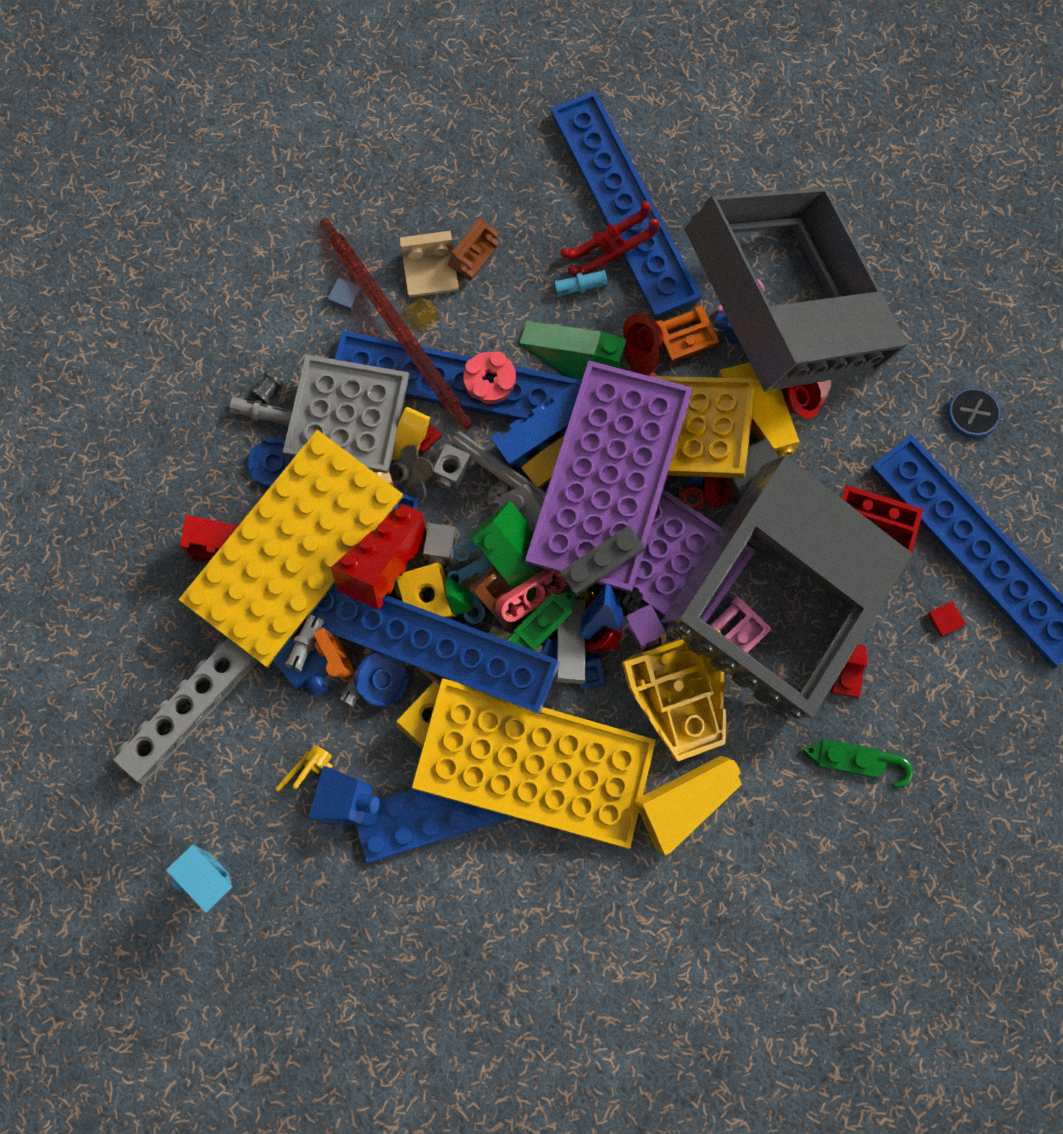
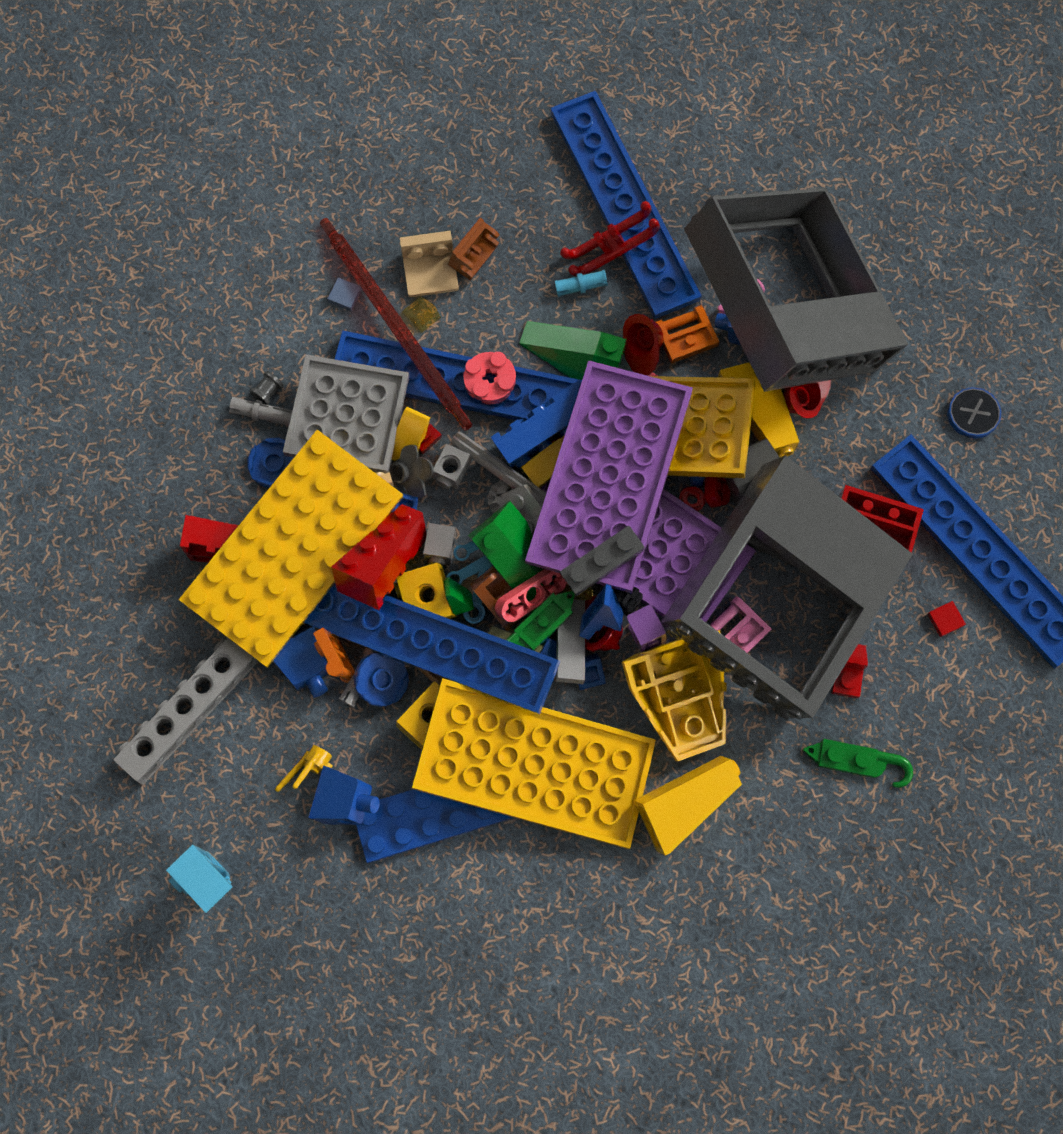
light grey pin [285,615,324,672] -> none

